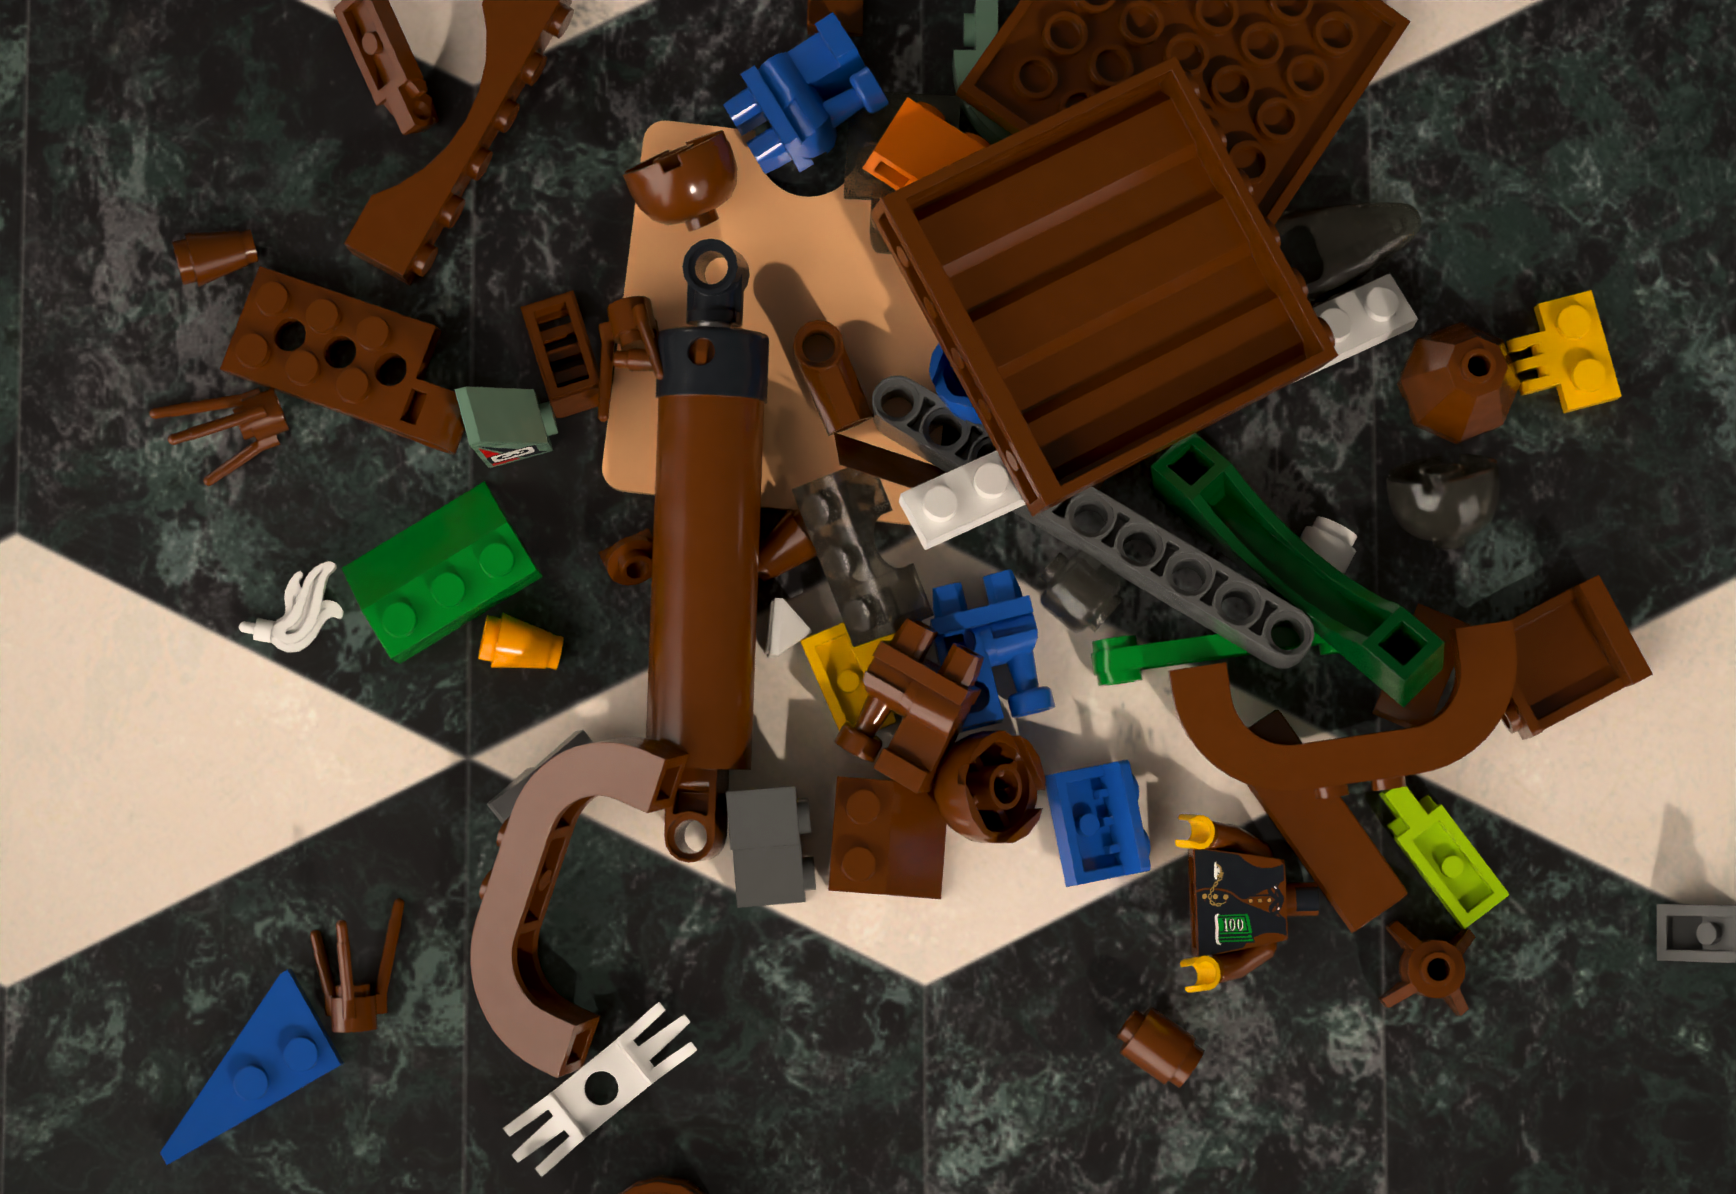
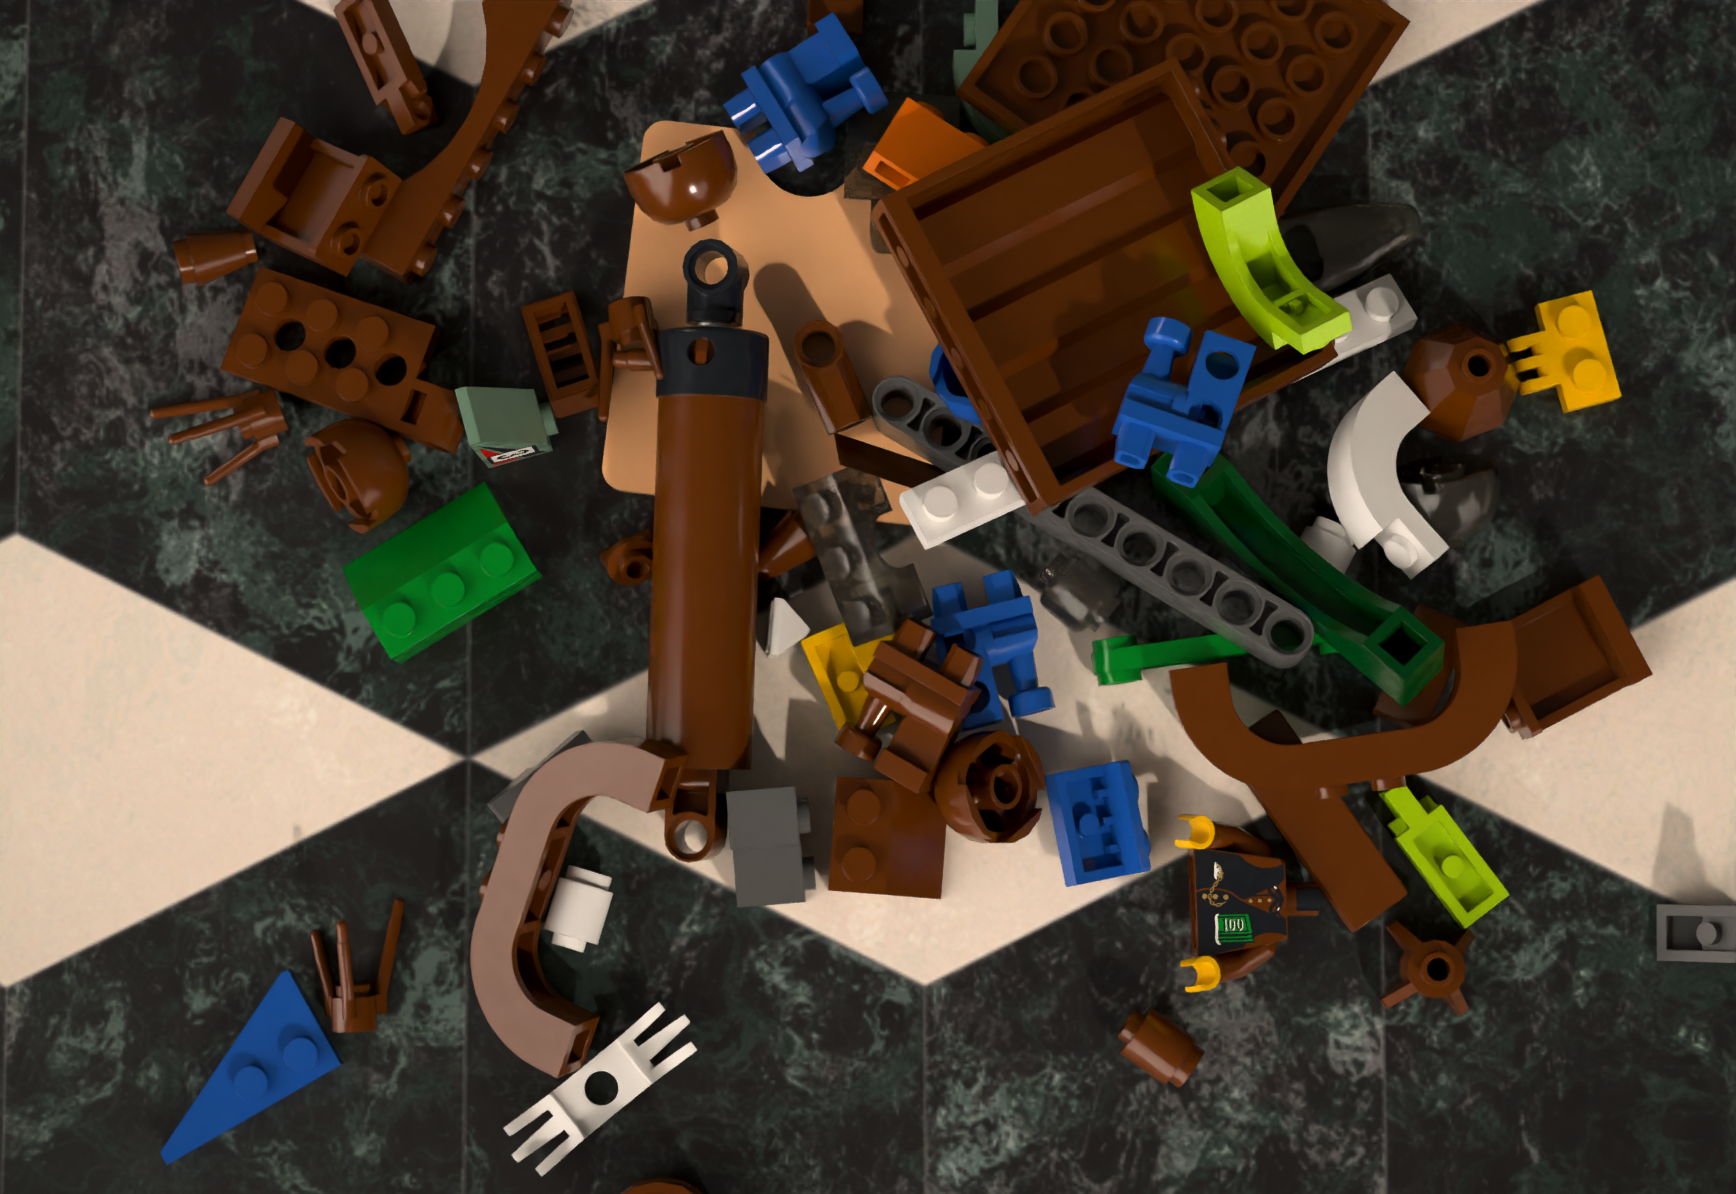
white piece [239,561,344,653] -> none
light orange cone [478,613,564,670] -> none
none -> reddish brown panel [225,117,402,277]
none -> reddish brown cylinder [305,418,411,534]
none -> white brick [543,865,613,952]
none -> blue hips [1111,317,1257,488]
none -> lime arch [1191,166,1352,355]
none -> white arch [1327,371,1450,580]

